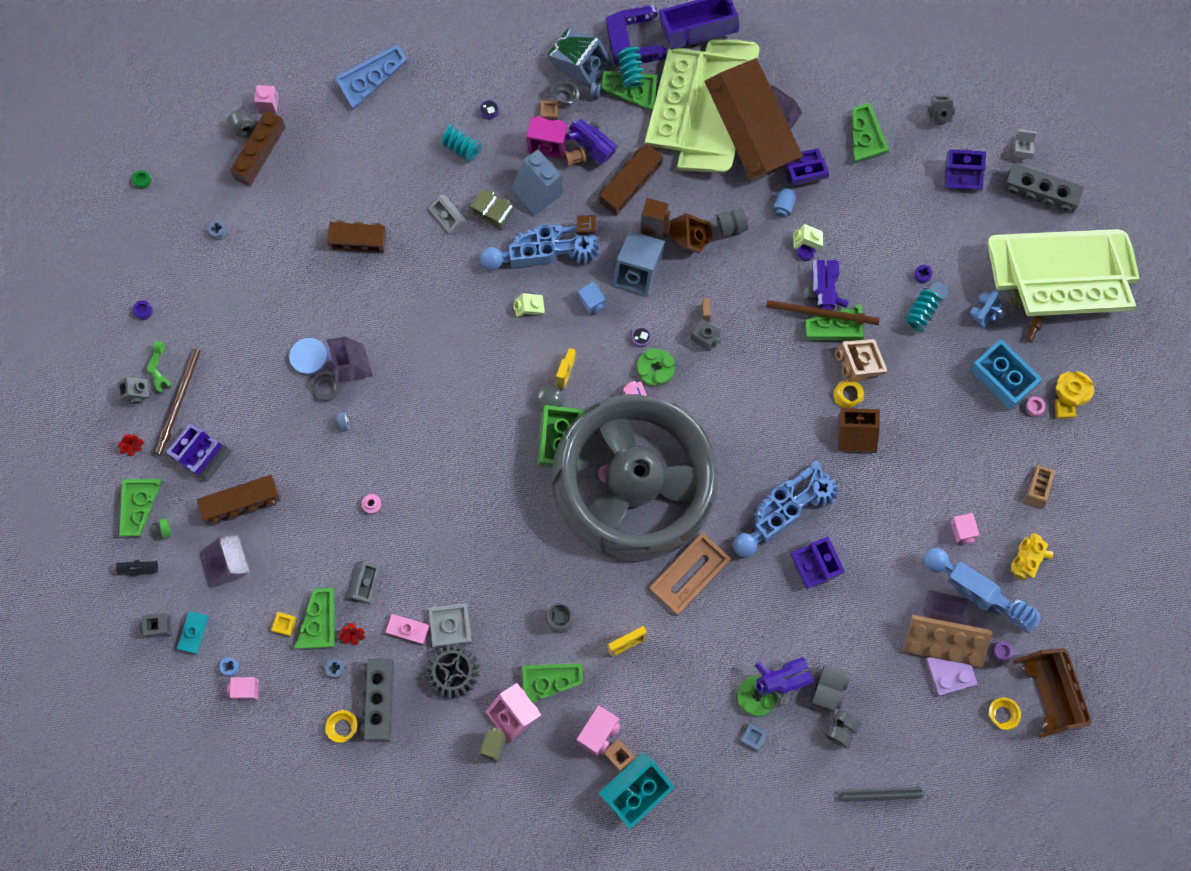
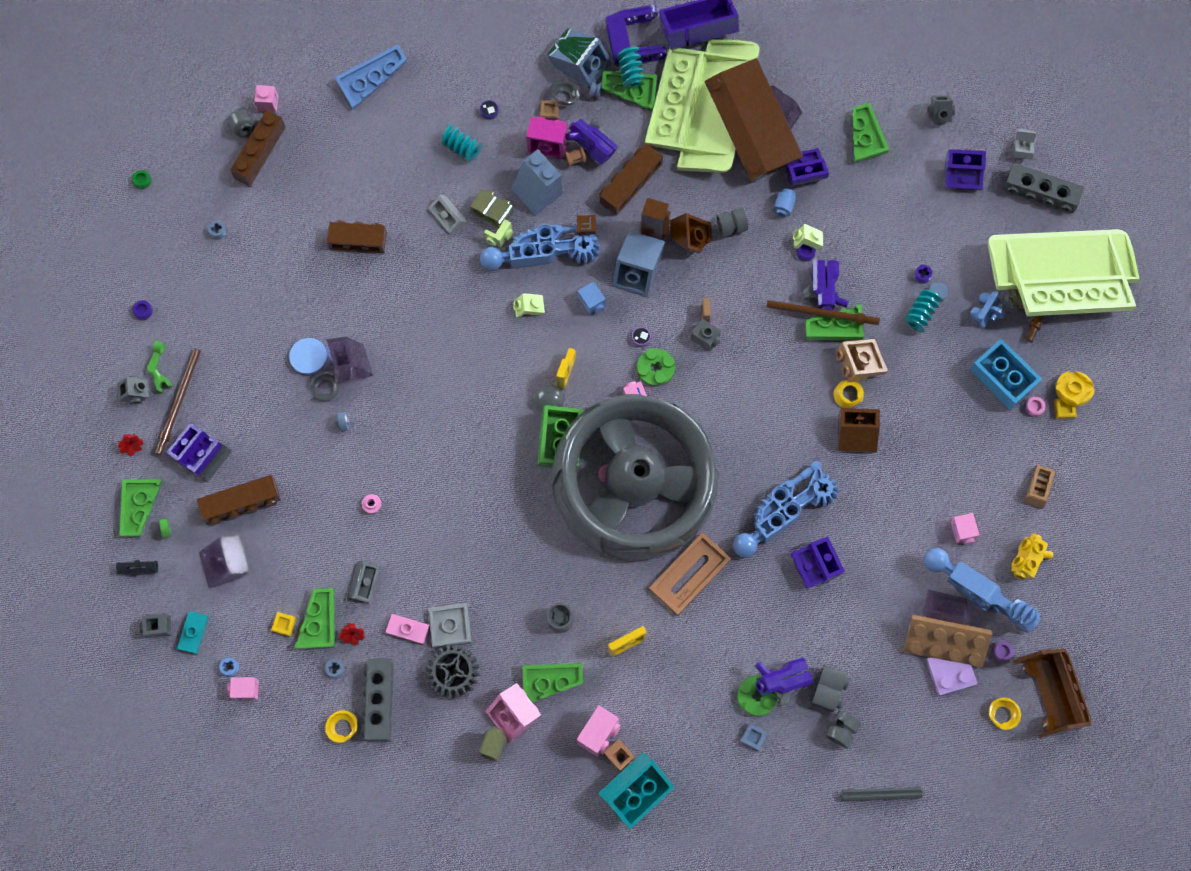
none -> yellowish green bracket [484,219,513,247]

